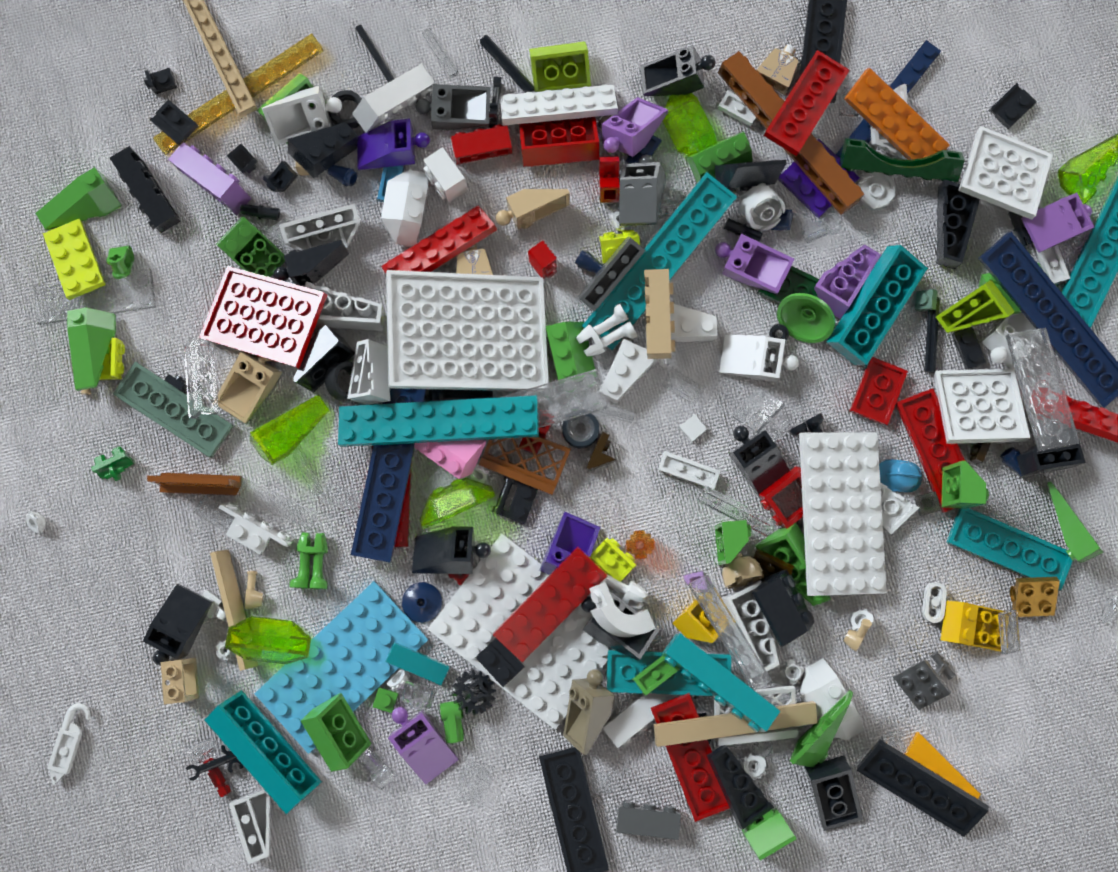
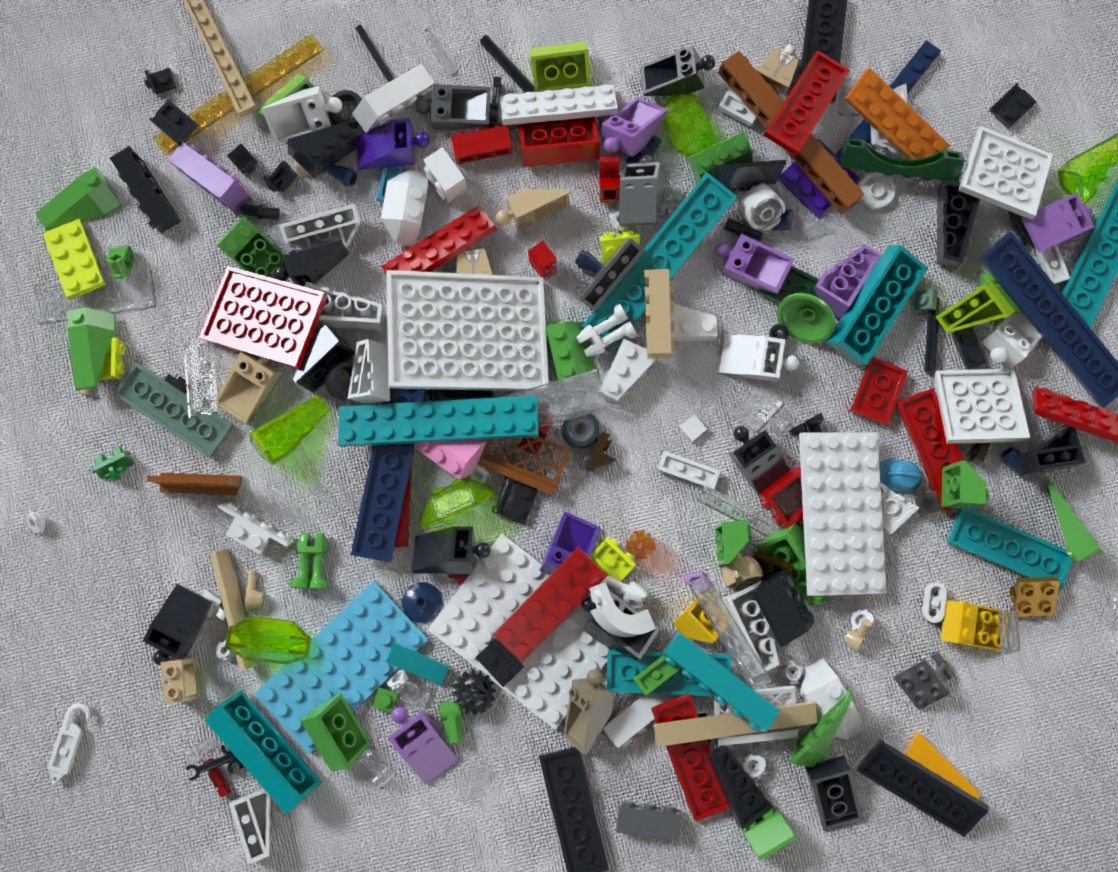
clear plate [1006,328,1080,452] -> none

